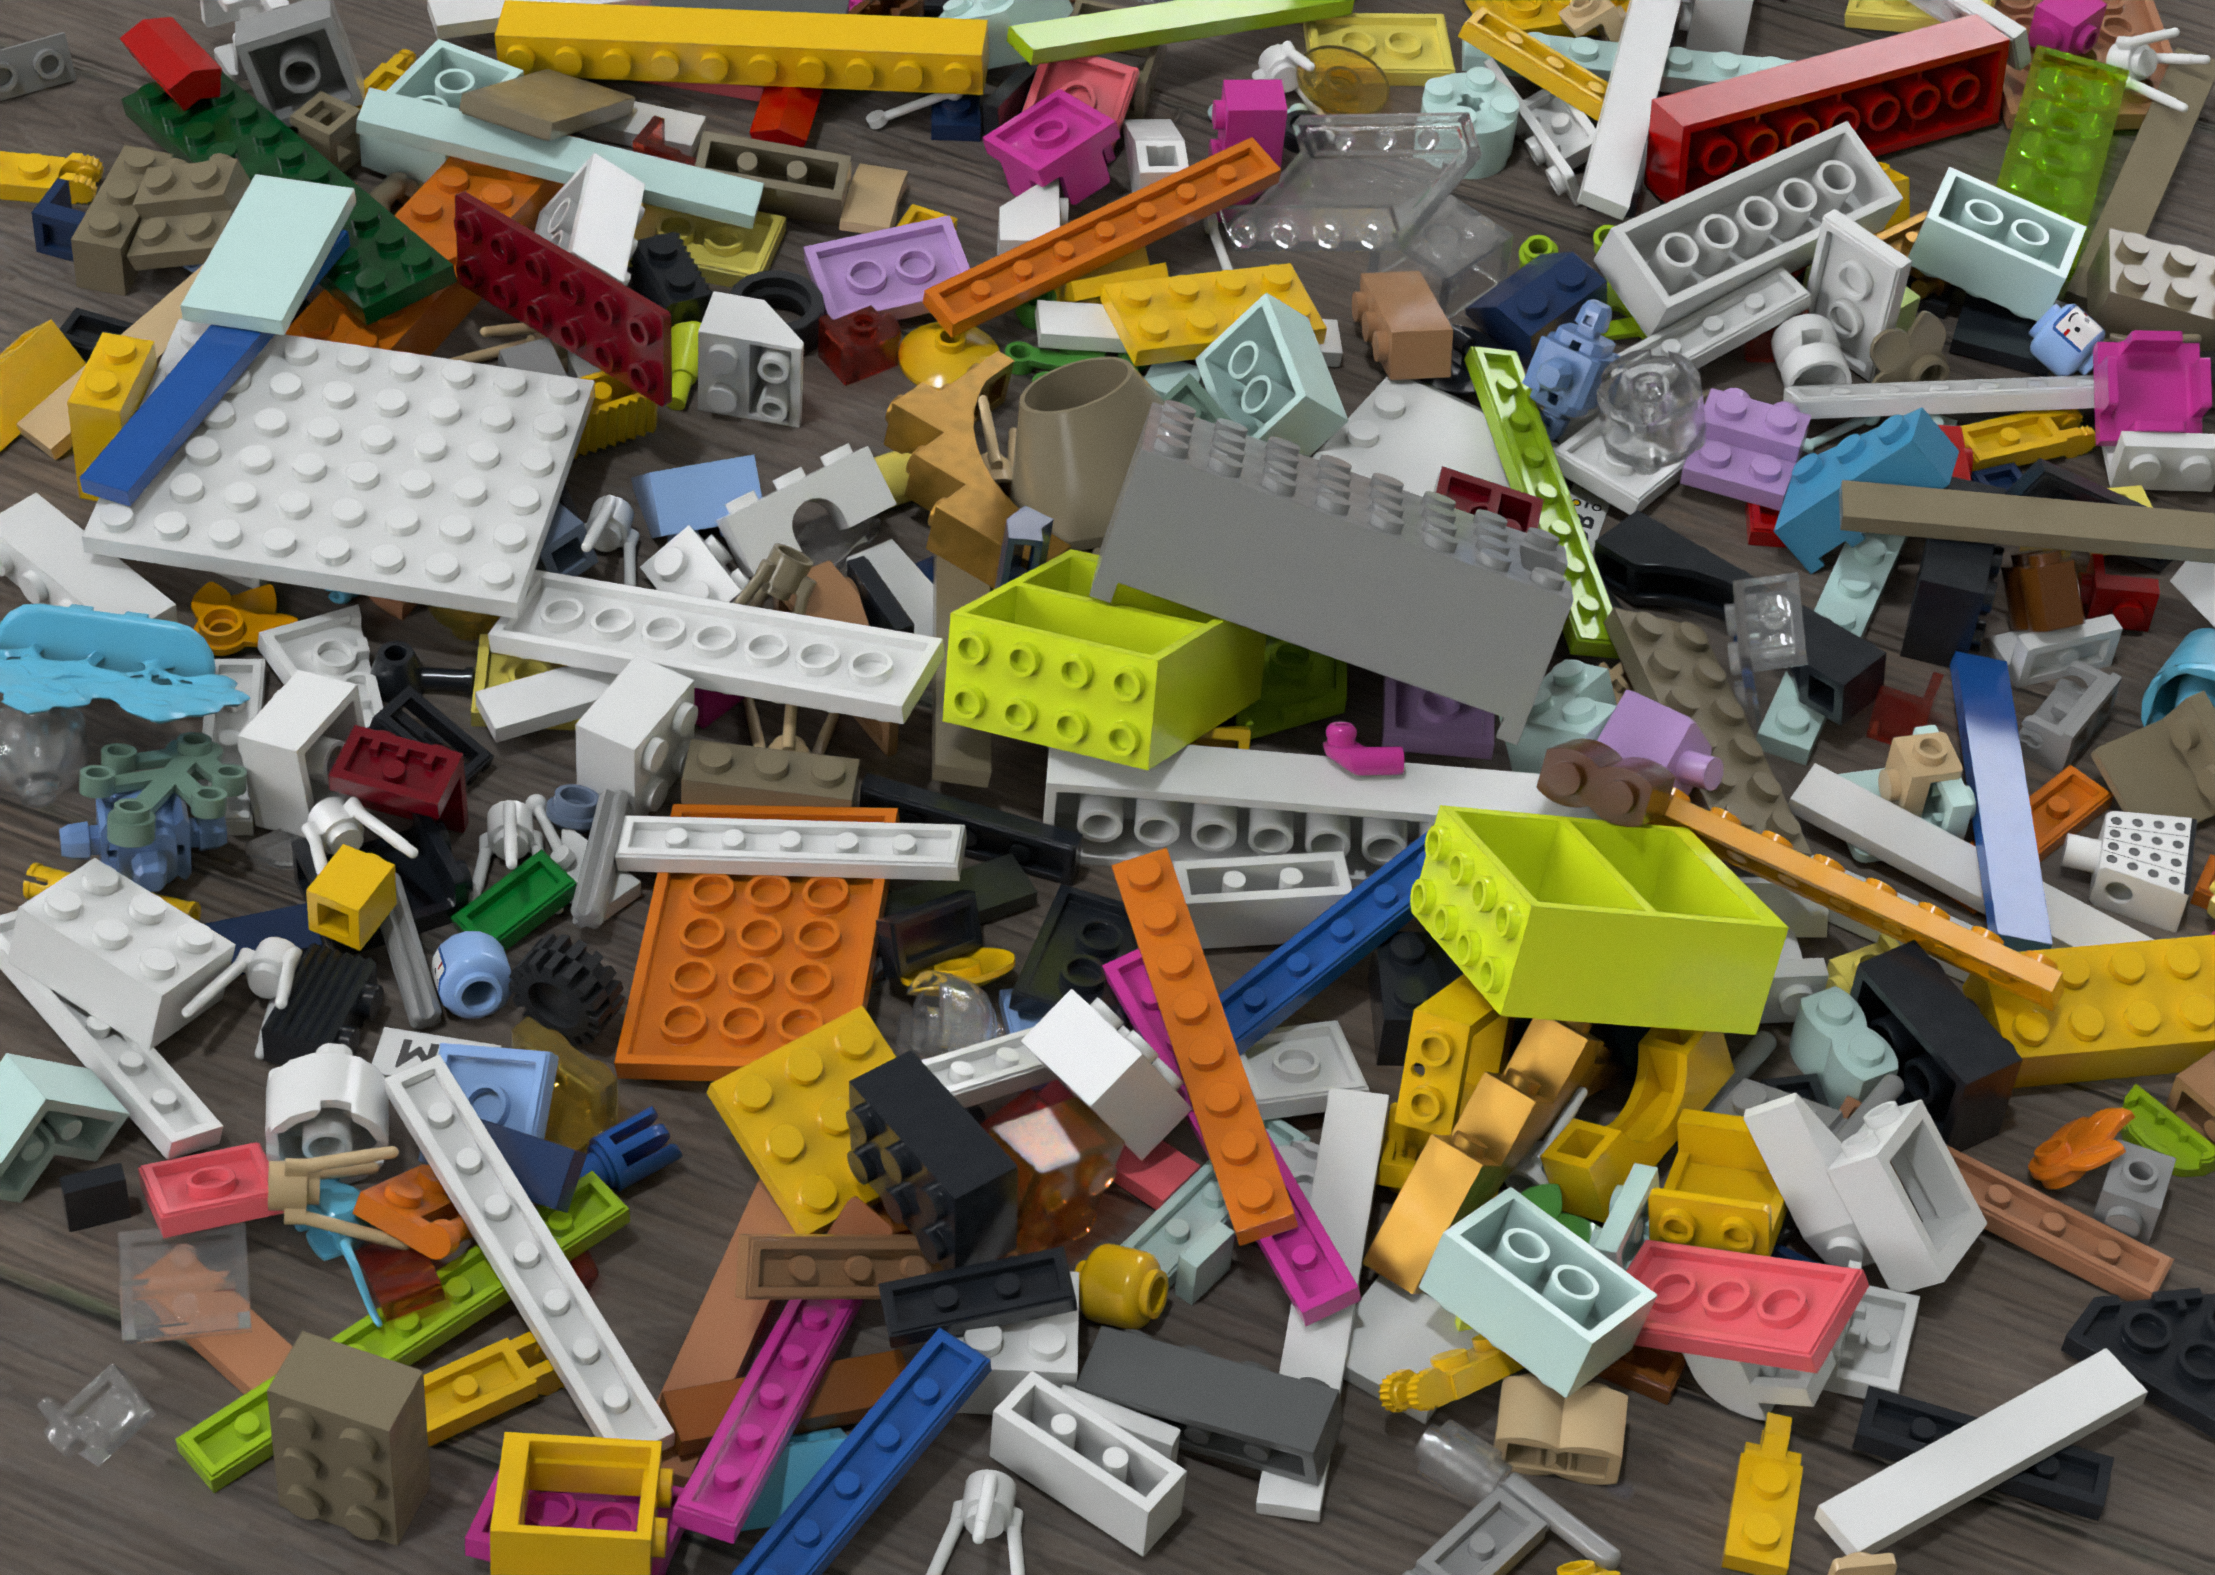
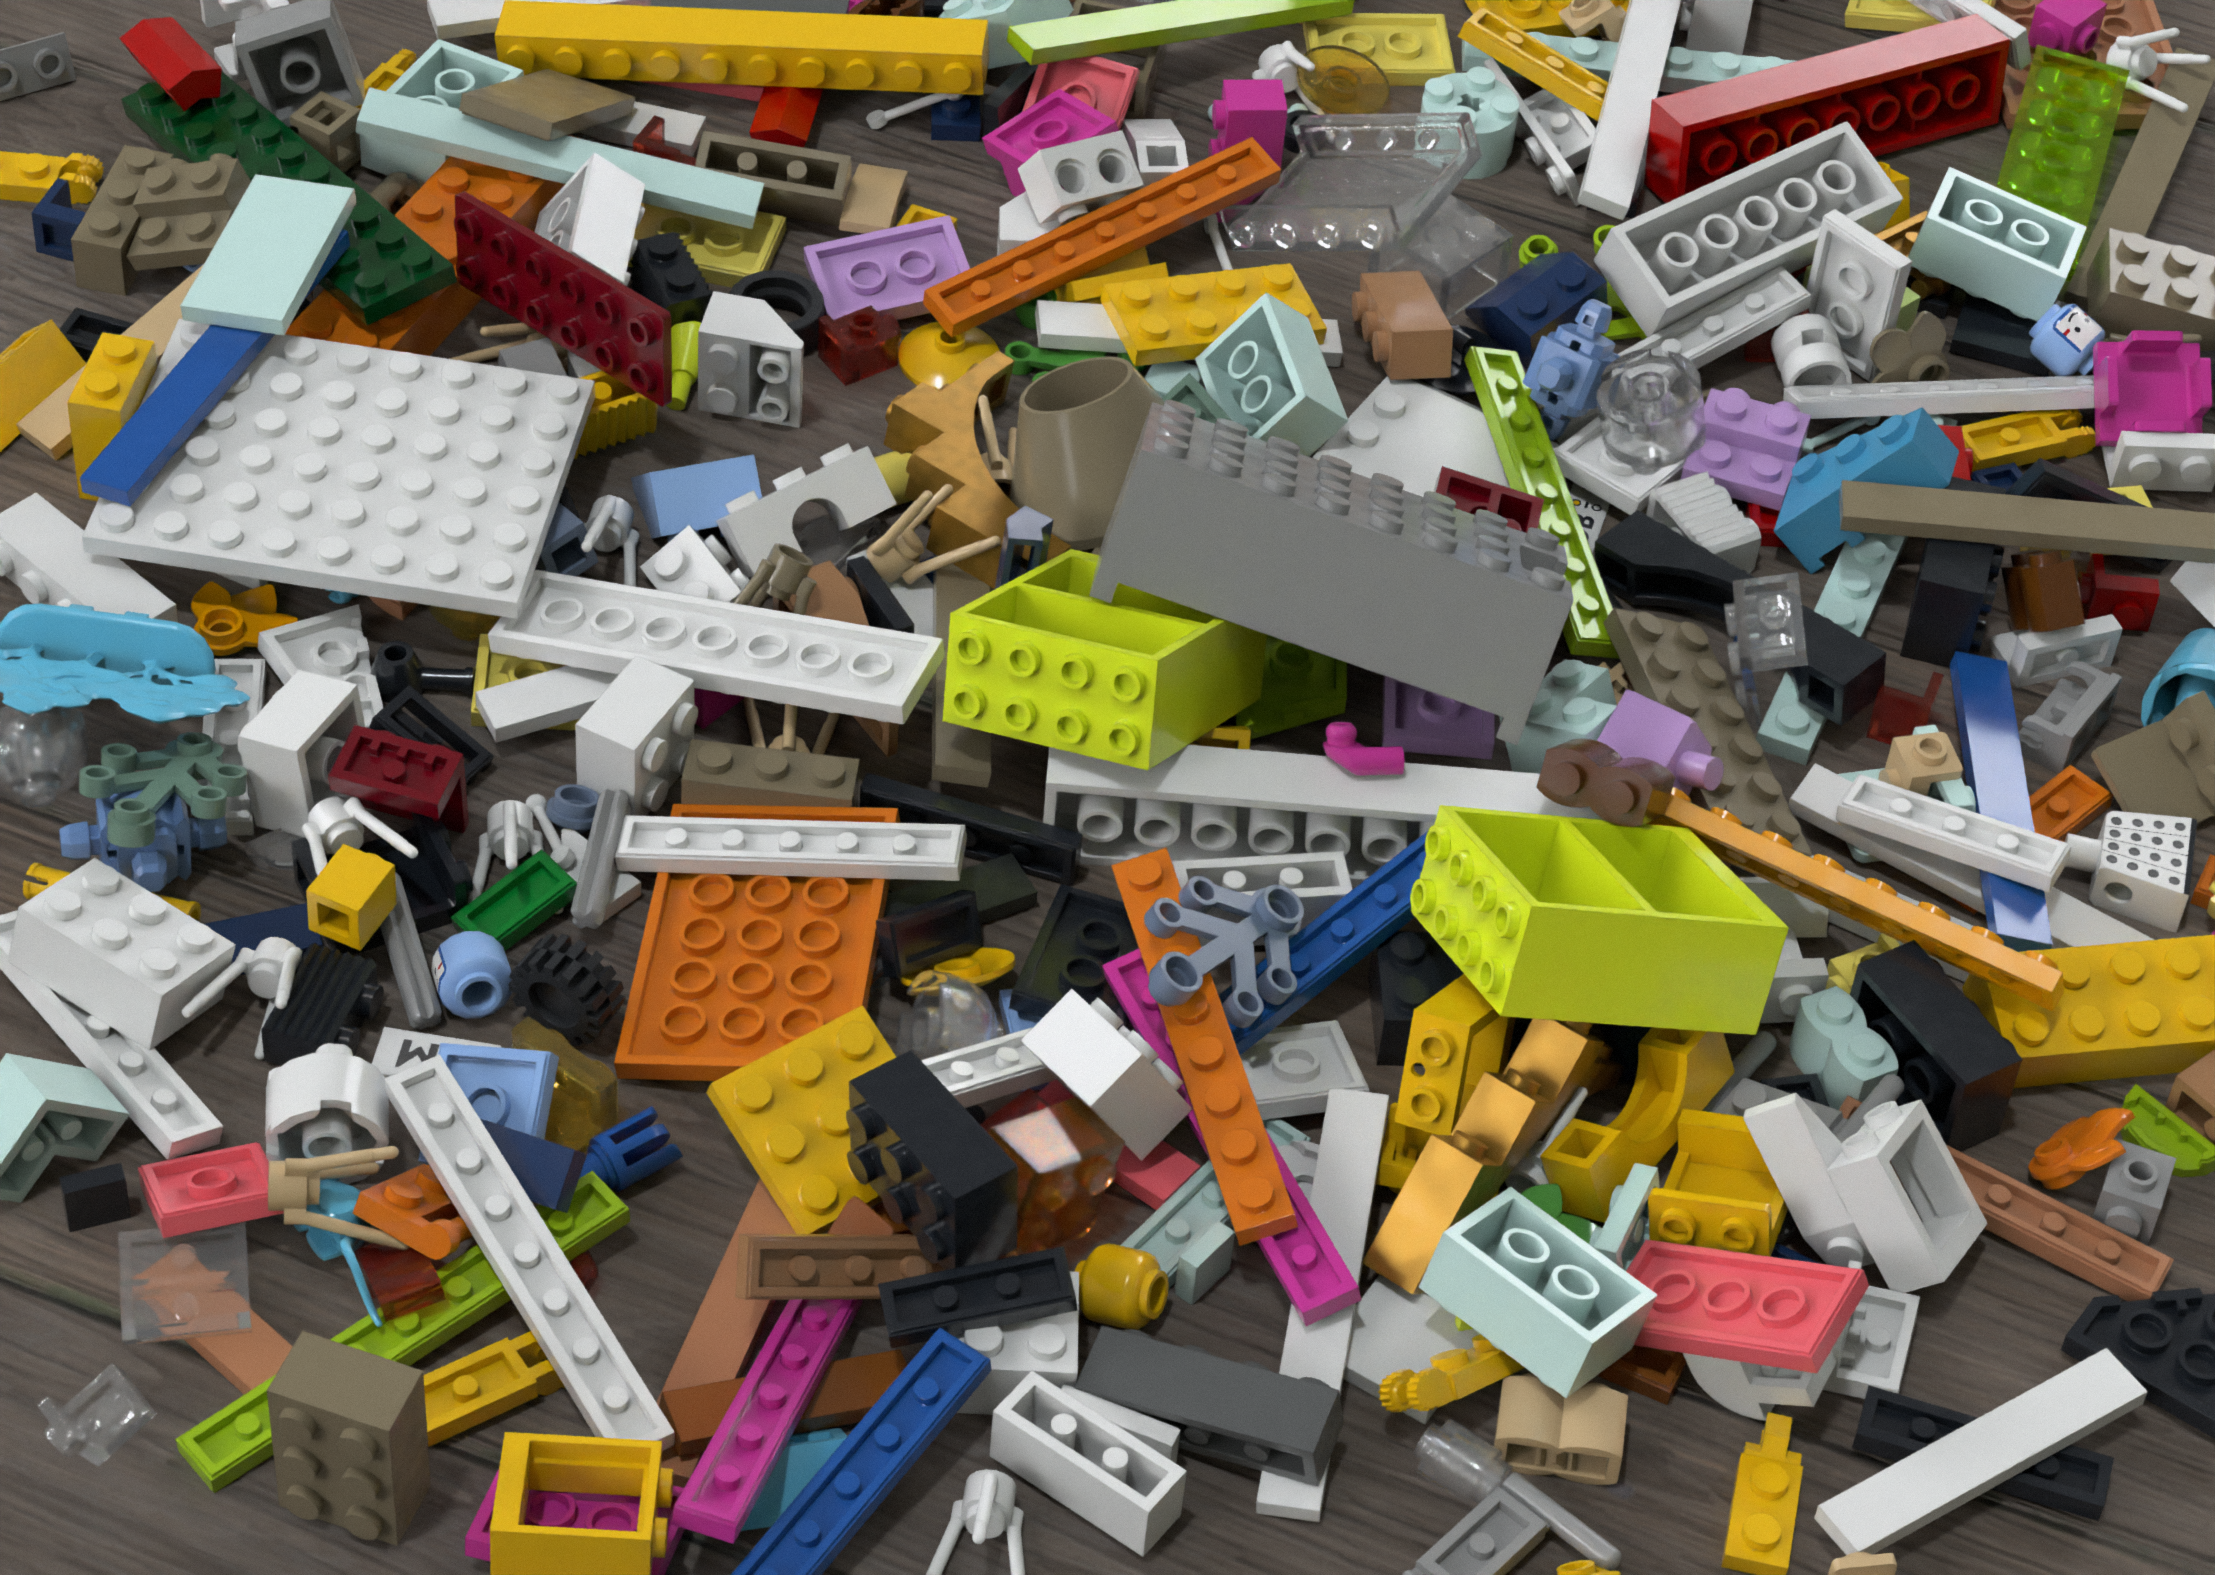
none -> tan plant [866,484,1001,584]
none -> white brick [1018,130,1144,225]
none -> sand blue plant [1144,876,1304,1028]
none -> white brick [1646,471,1761,574]
none -> white tile [1836,774,2072,892]

